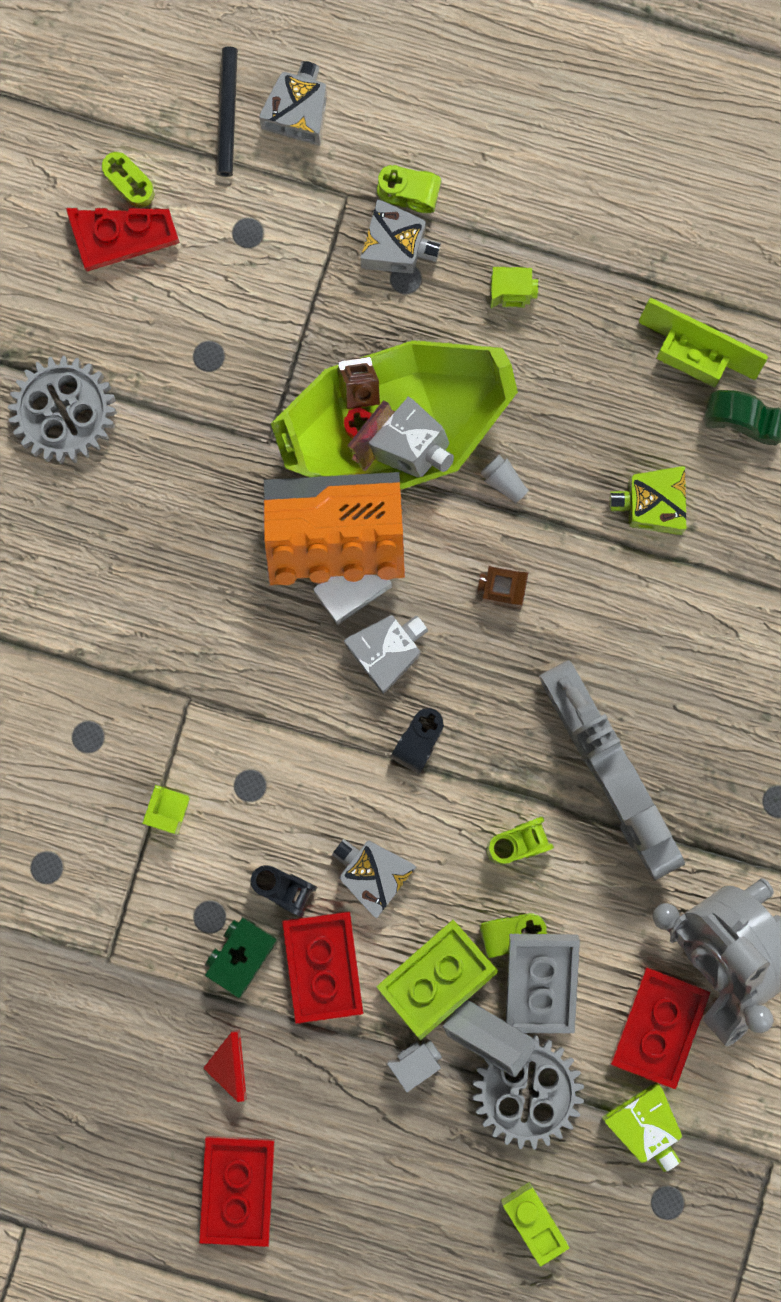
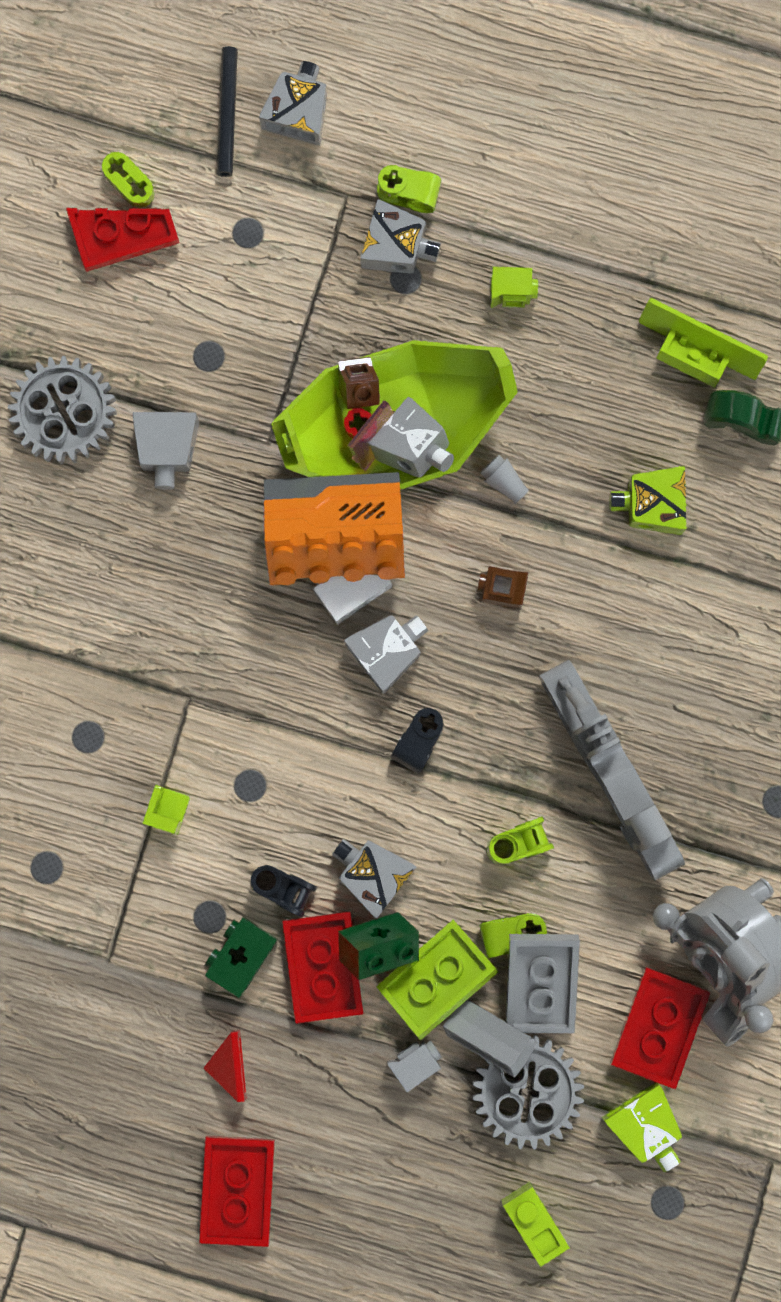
none -> light grey torso [133,412,199,490]
none -> dark green brick [338,912,419,980]

